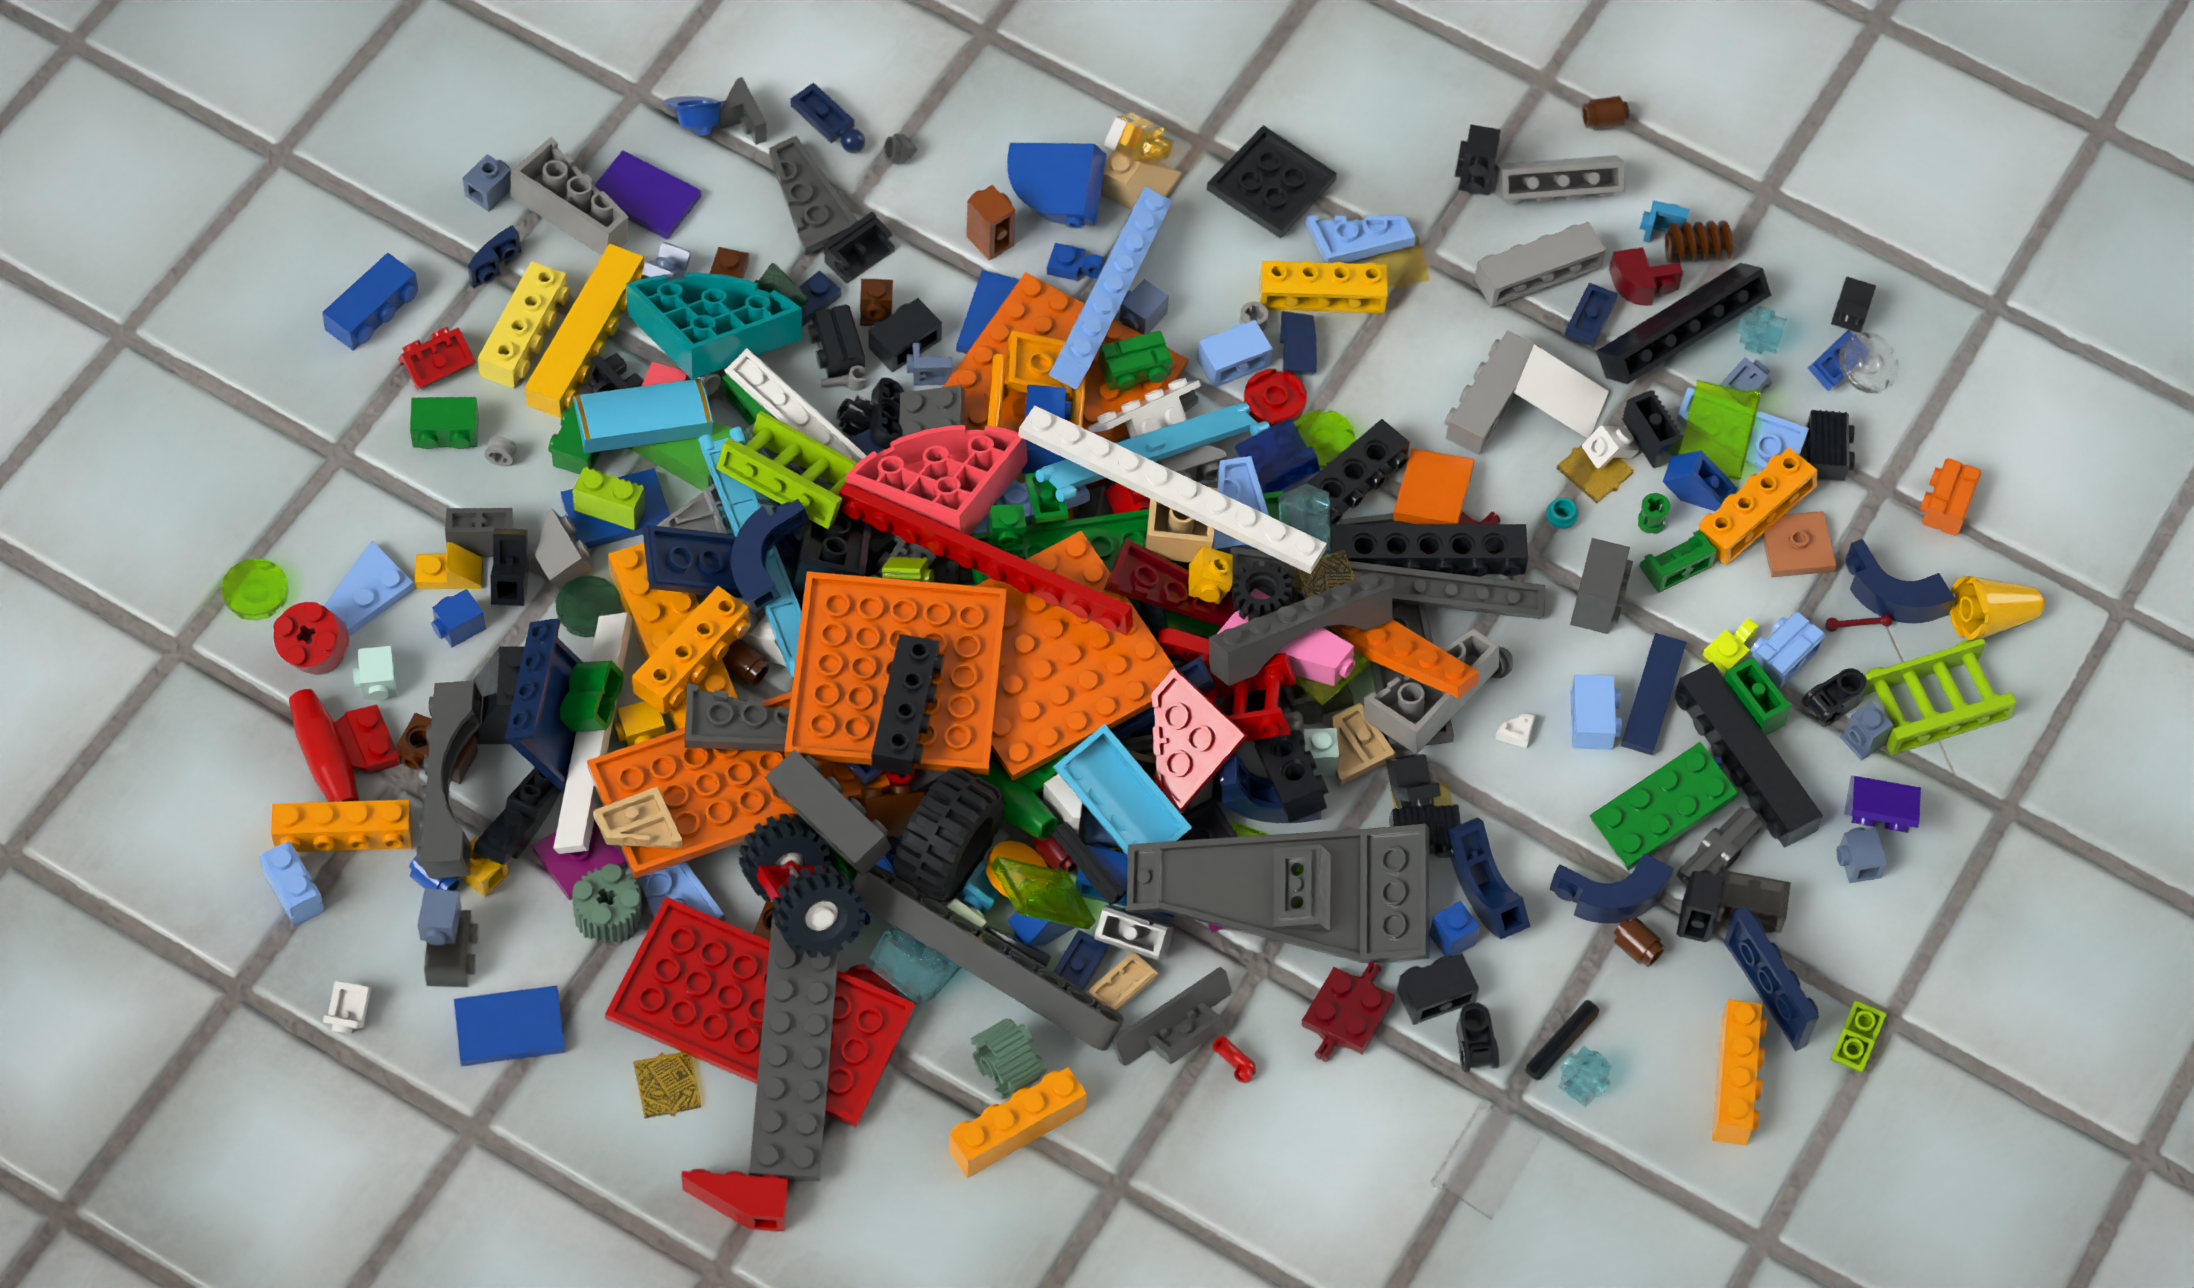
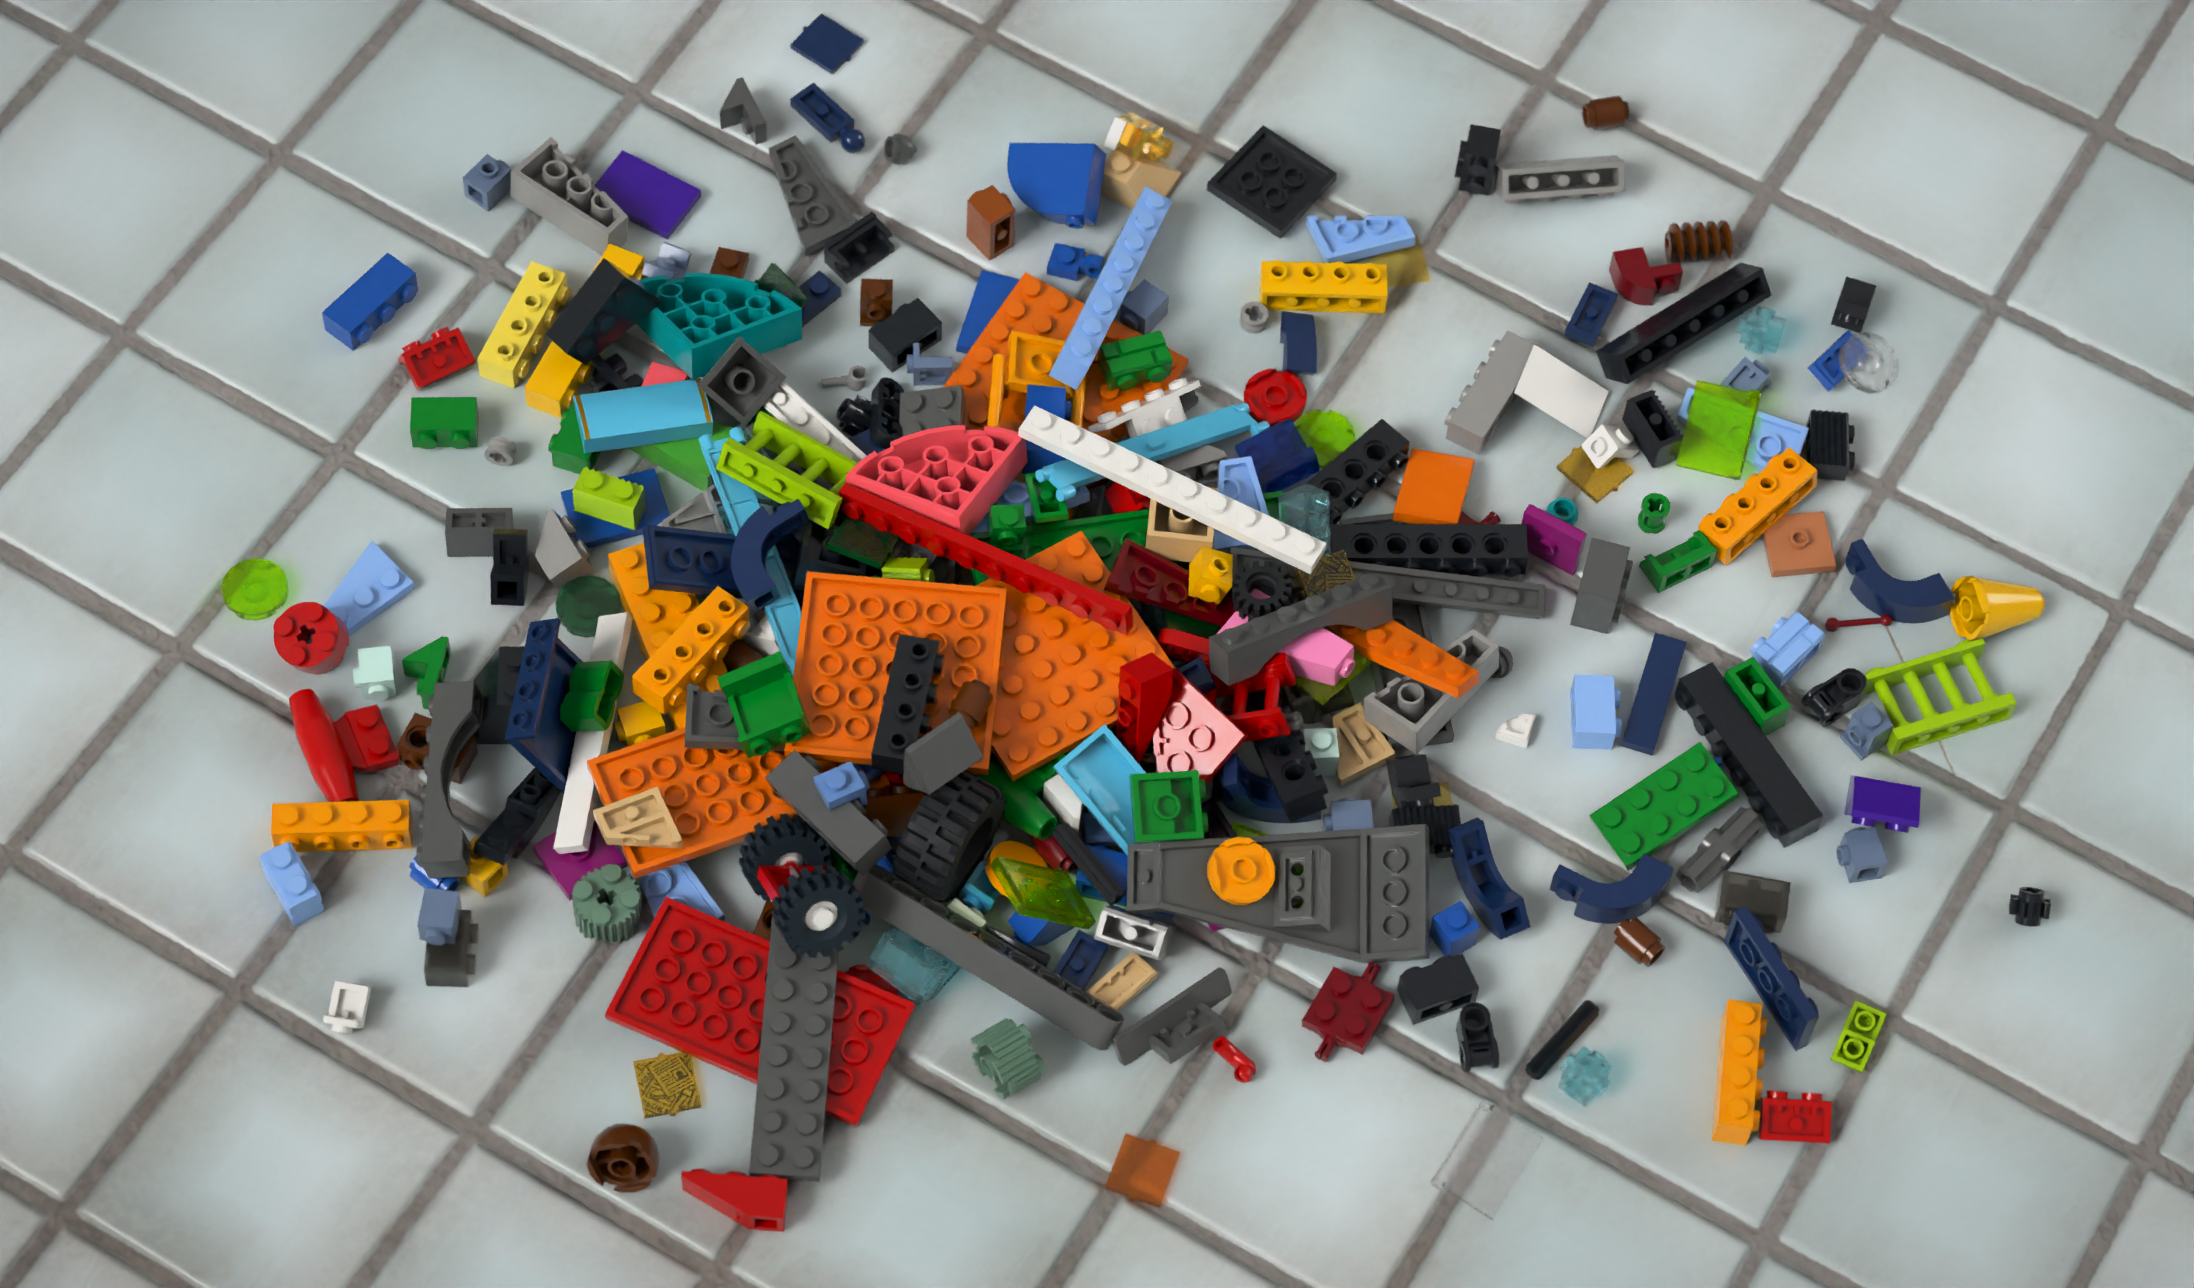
yellow slope [415,542,483,589] -> none
blue brick [431,589,486,648] -> none
blue tile [454,985,565,1066] -> none
dark blue slope [468,225,521,288] -> none
blue piece [664,96,725,135] -> none
black brick [808,304,865,378] -> none
light orange brick [949,1067,1087,1178] -> none
light blue brick [1197,320,1272,388] -> none
light grey brick [1474,222,1606,307] -> none
dark azure bracket [1640,200,1689,243] -> none
blue slope [1663,450,1737,511] -> none
black brick [1676,870,1725,942] -> none
neon yellow plate [1703,618,1759,674] -> none
orange brick [1919,458,1982,536] -> none
none -> green slope [402,637,451,710]
none -> black wedge [546,258,663,365]
none -> reddish brown cylinder [587,1123,659,1193]
none -> dark grey slope [697,336,786,426]
none -> green panel [717,651,812,758]
none -> dark blue piece [790,13,863,75]
none -> medium blue bracket [814,761,870,810]
none -> dark green piece [827,516,900,569]
none -> dark grey slope [903,712,983,794]
none -> reddish brown brick [948,680,993,732]
none -> clear orange piece [1105,1134,1180,1208]
none -> red slope [1116,652,1173,763]
none -> green plate [1129,770,1208,844]
none -> light orange tile [1207,837,1275,906]
none -> sand blue brick [1323,798,1374,831]
none -> magenta plate [1521,504,1587,575]
none -> red bracket [1757,1091,1832,1143]
none -> black gear [2009,887,2051,927]

